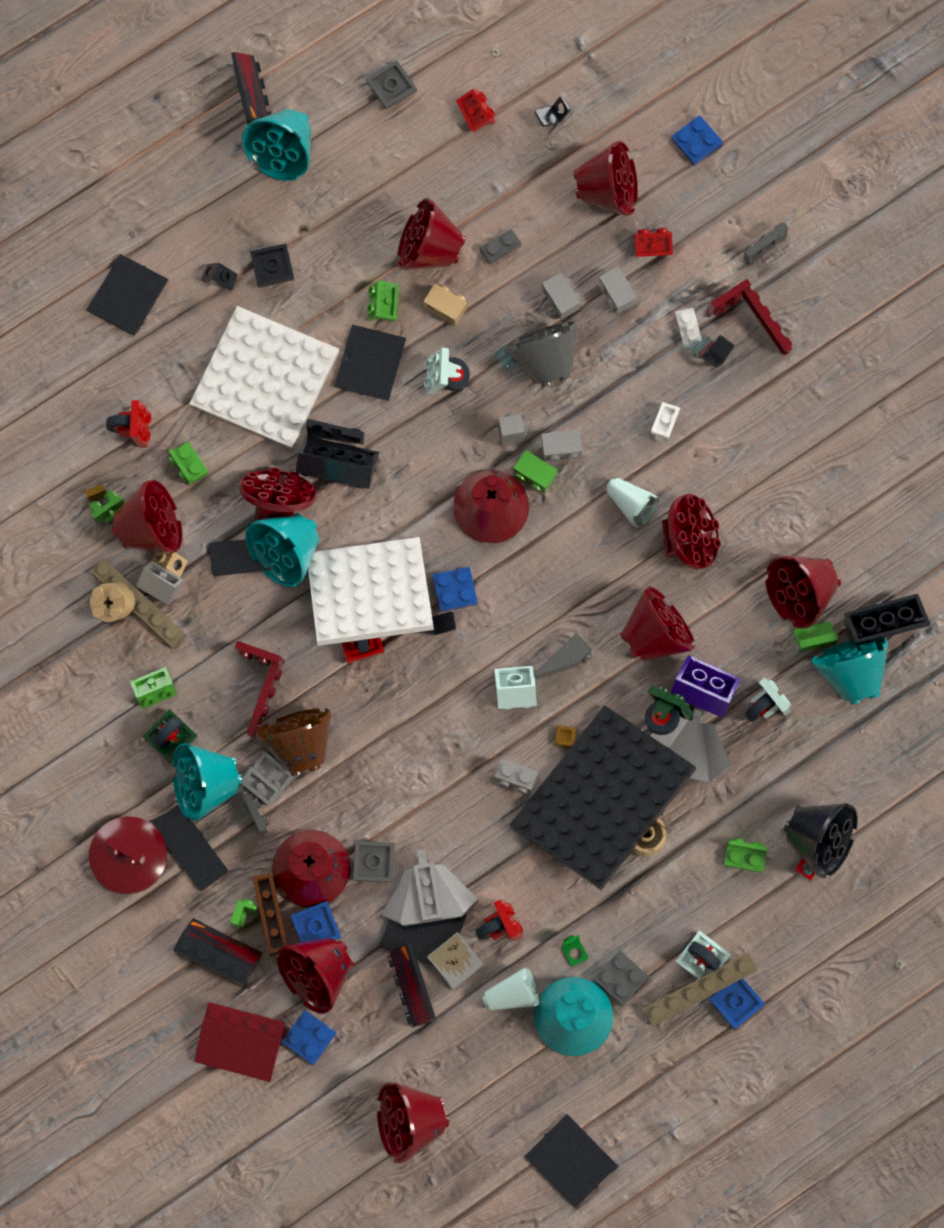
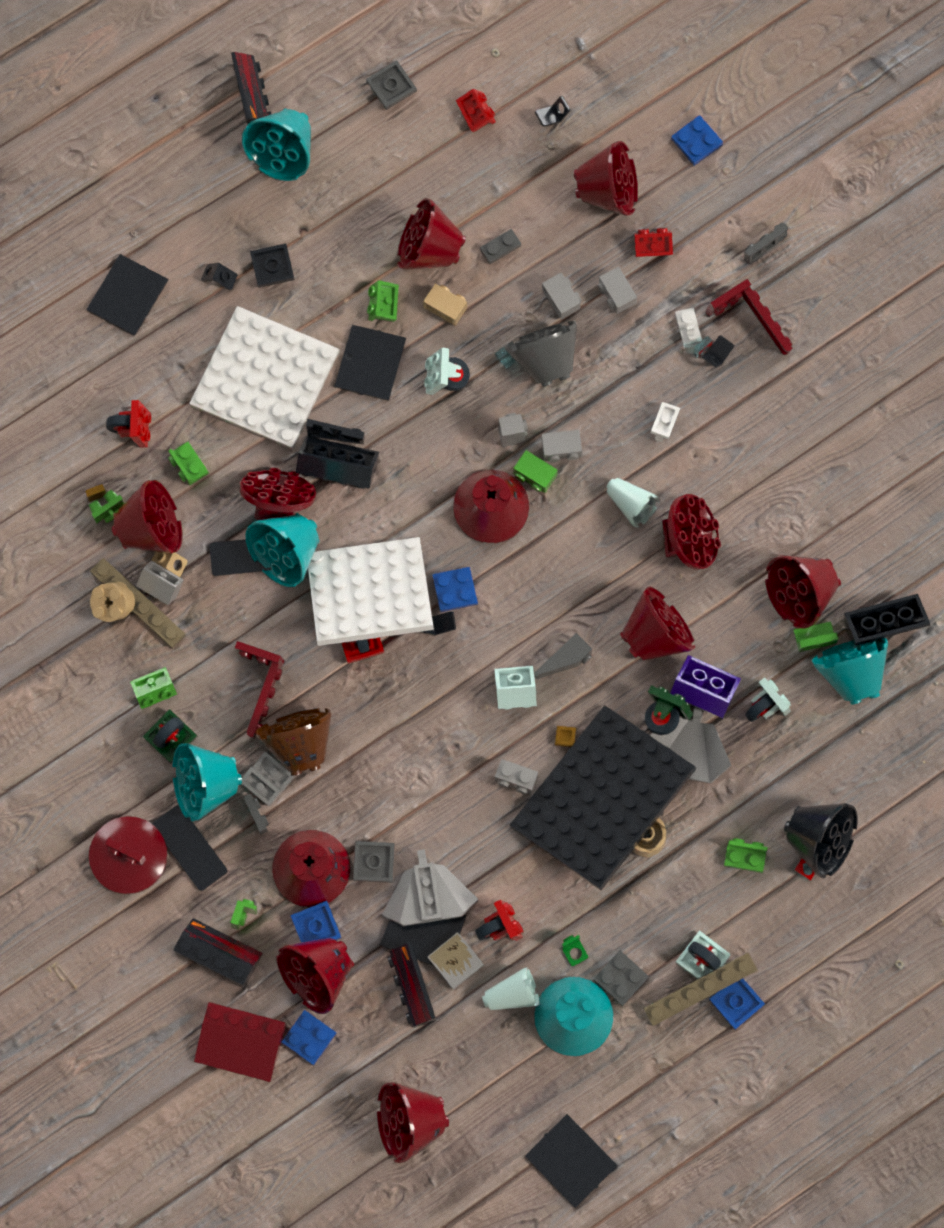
reddish brown brick [253,873,288,957] -> none

